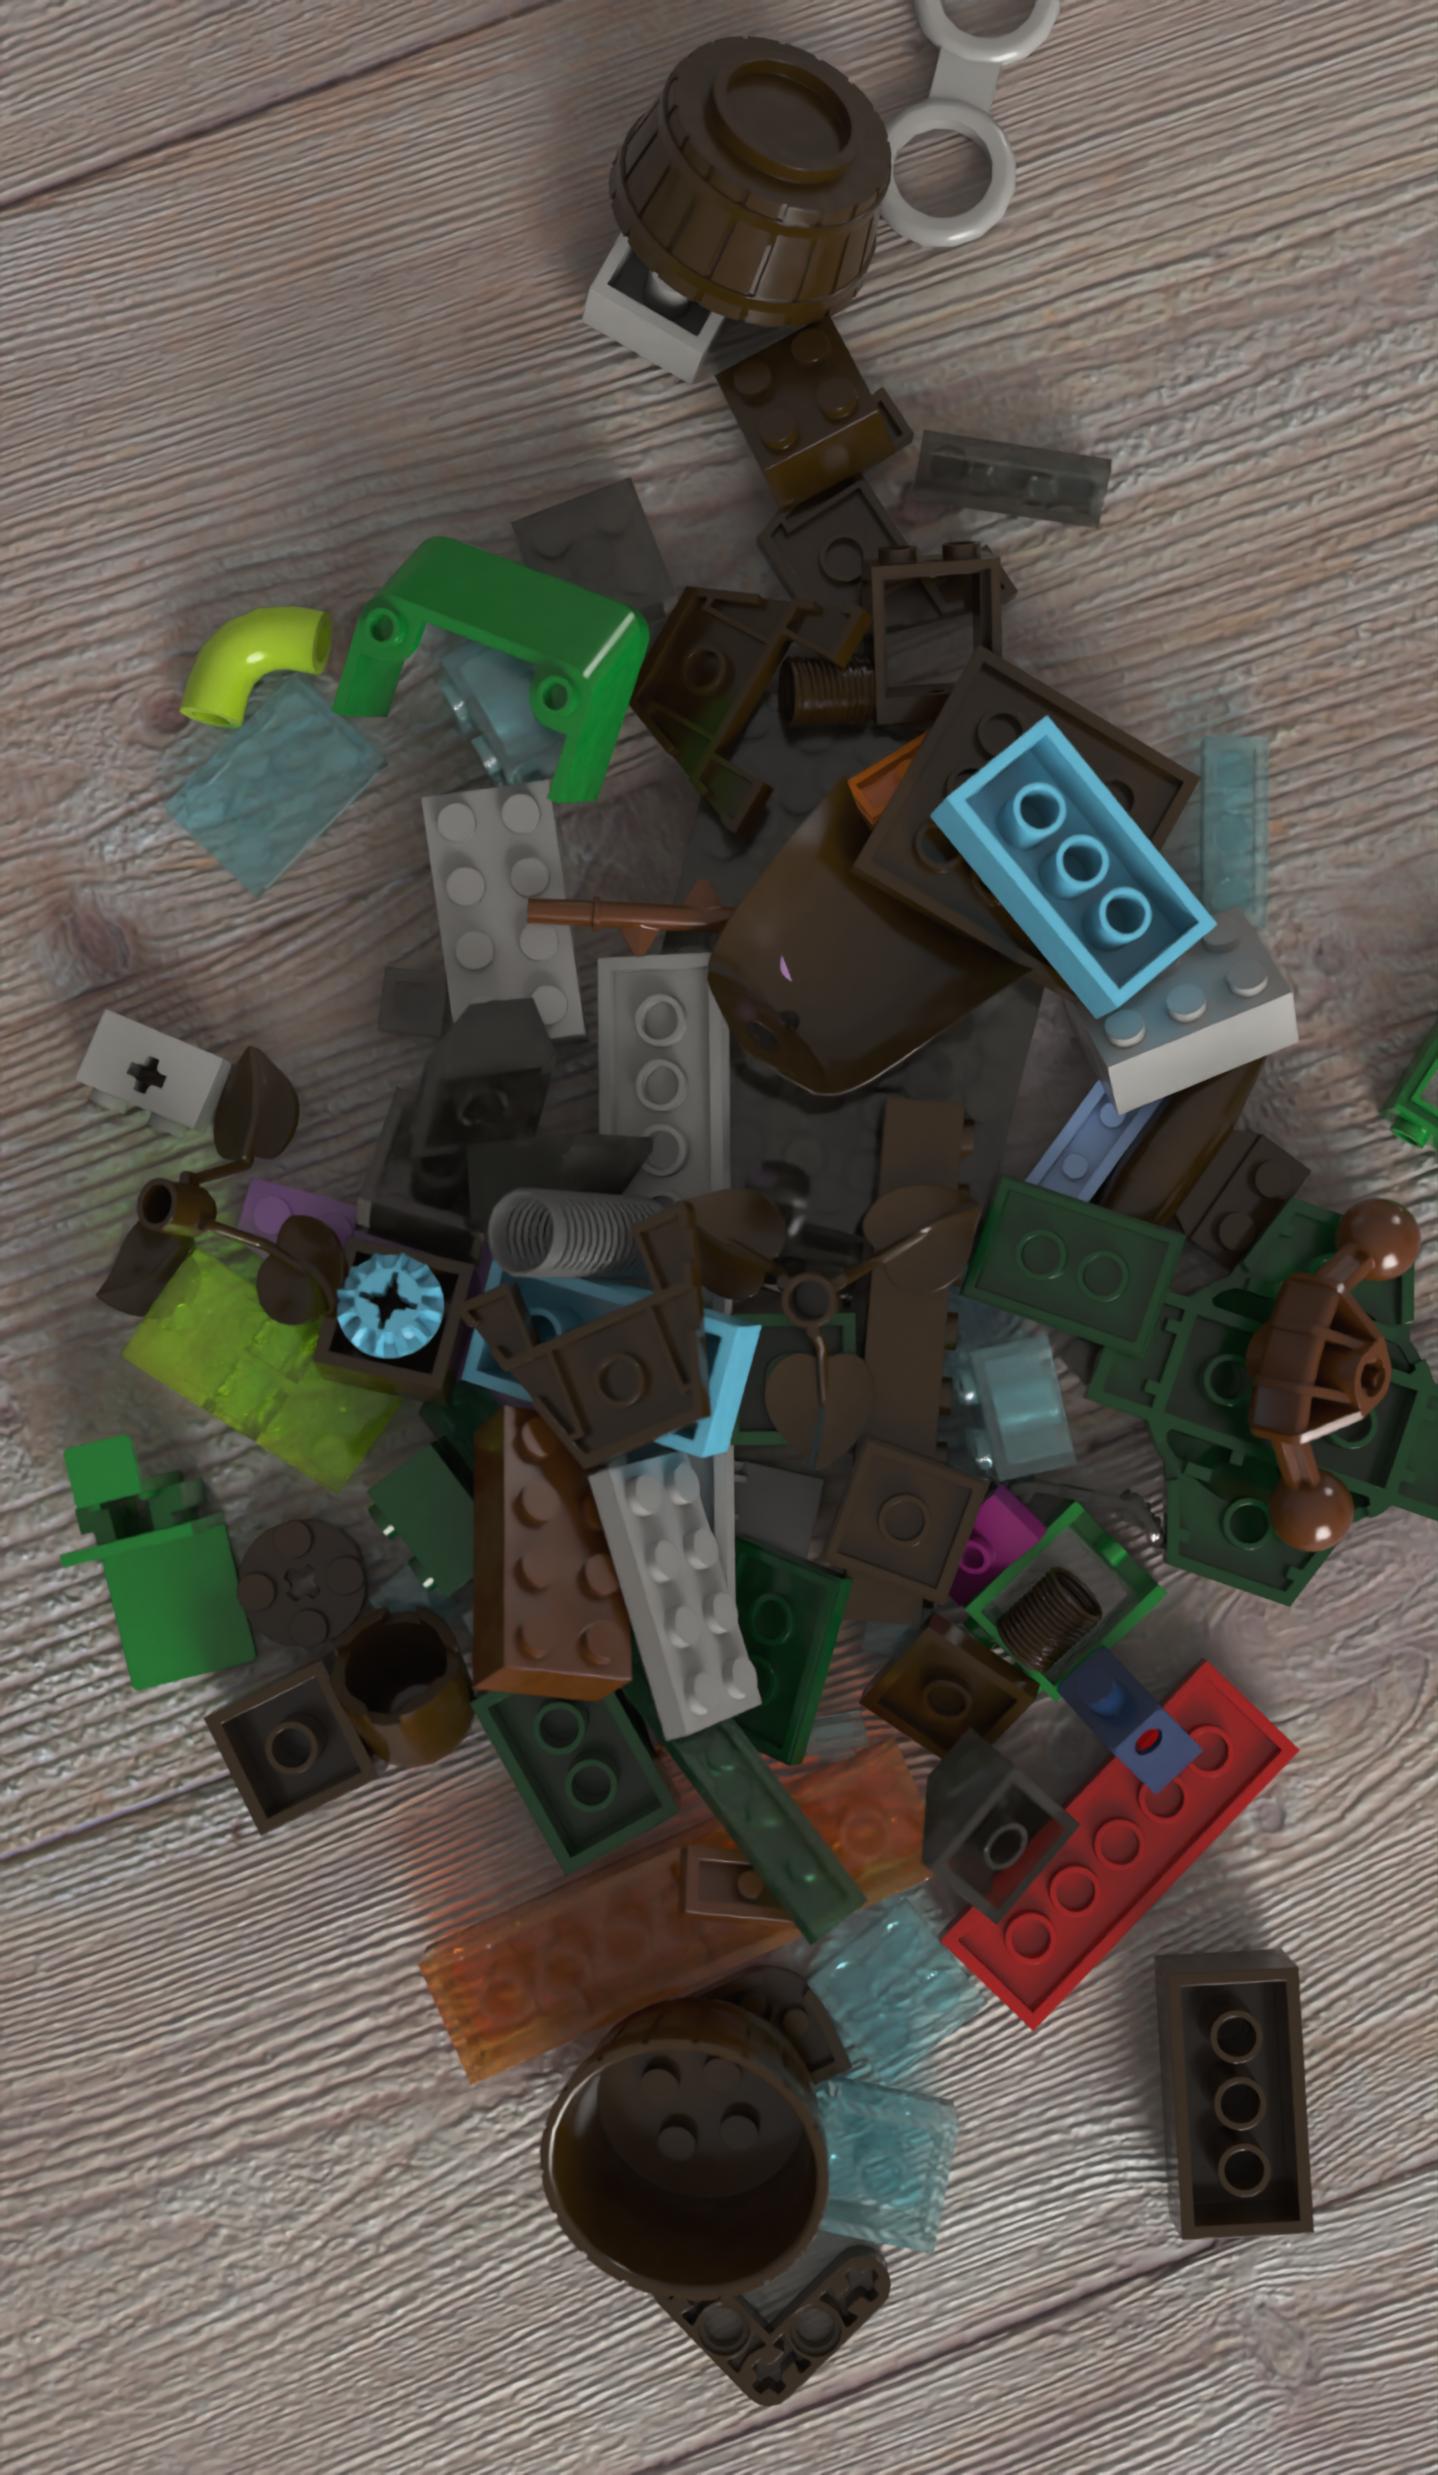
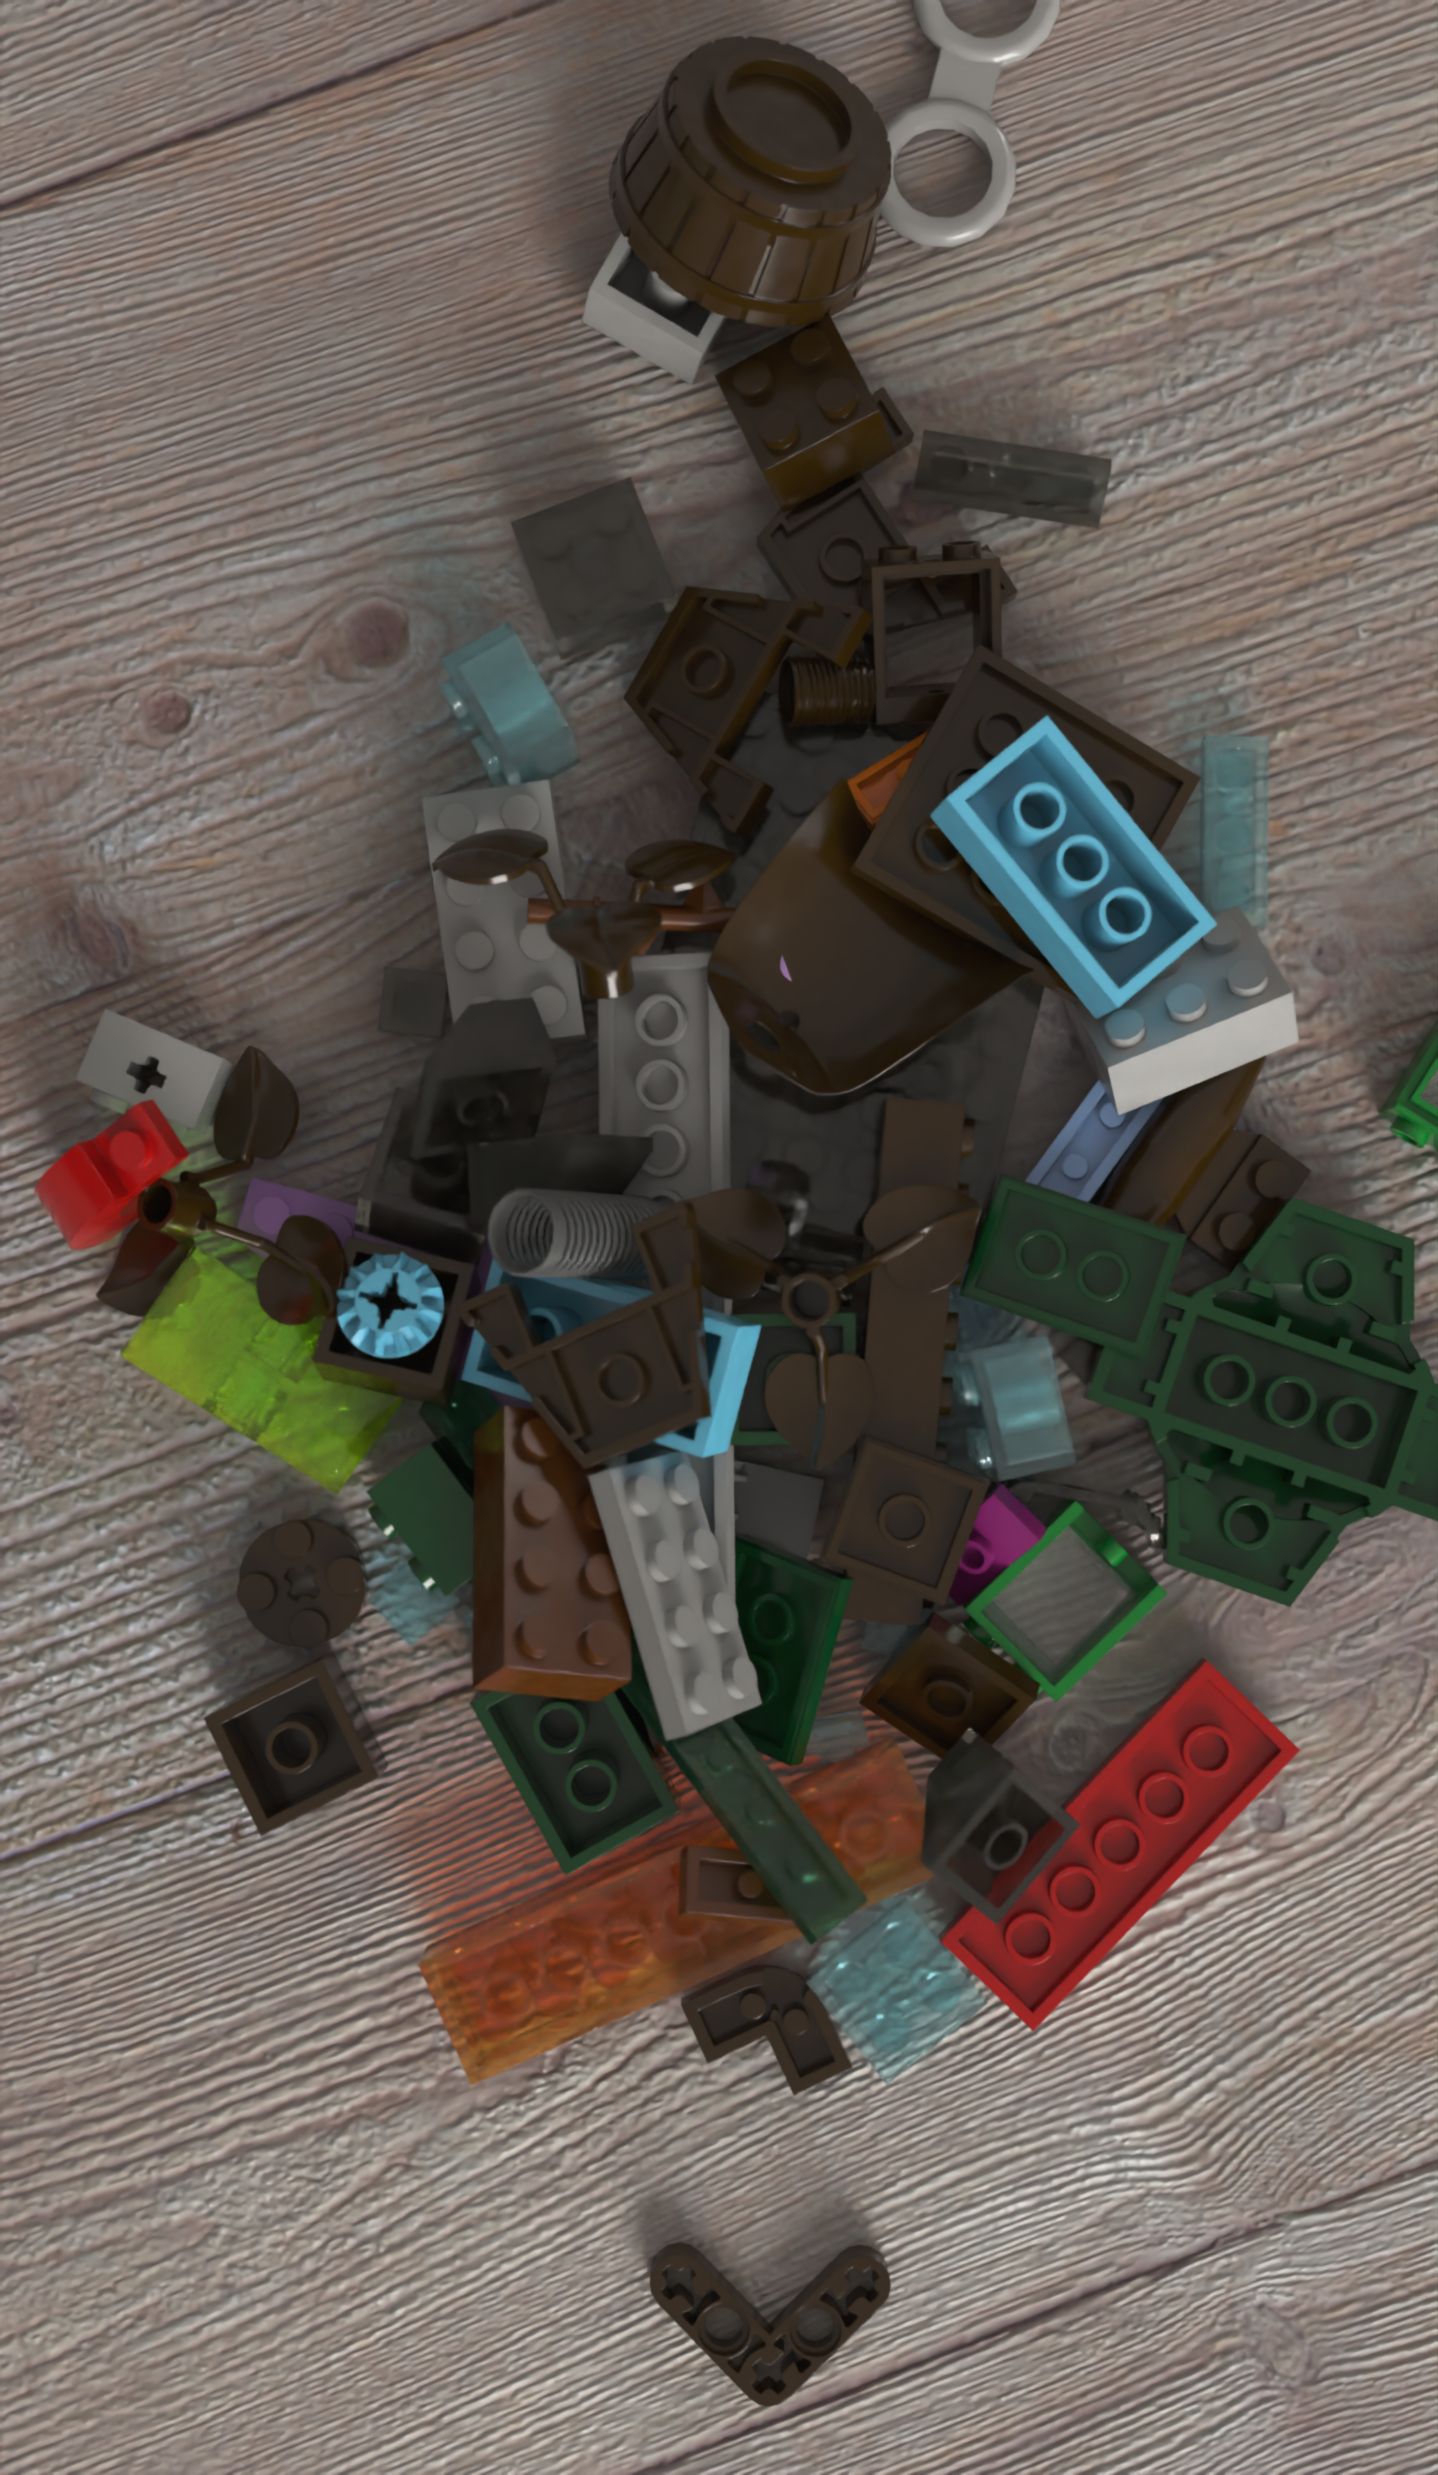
green piece [60,1434,258,1690] -> none
clear light blue plate [163,672,389,899] -> none
lime cylinder [180,606,333,729] -> none
dark brown cylinder [329,1606,476,1768] -> none
green windscreen [331,536,649,803] -> none
dark brown piece [540,1997,830,2301] -> none
clear light blue brick [819,2076,959,2254] -> none
dark brown piece [996,1567,1103,1672] -> none
dark blue torso [1056,1645,1204,1795] -> none
dark brown brick [1154,1949,1314,2241] -> none
reddish brown piece [1246,1198,1421,1552] -> none
none -> red arch [34,1099,189,1250]
none -> dark brown plant [432,829,737,999]

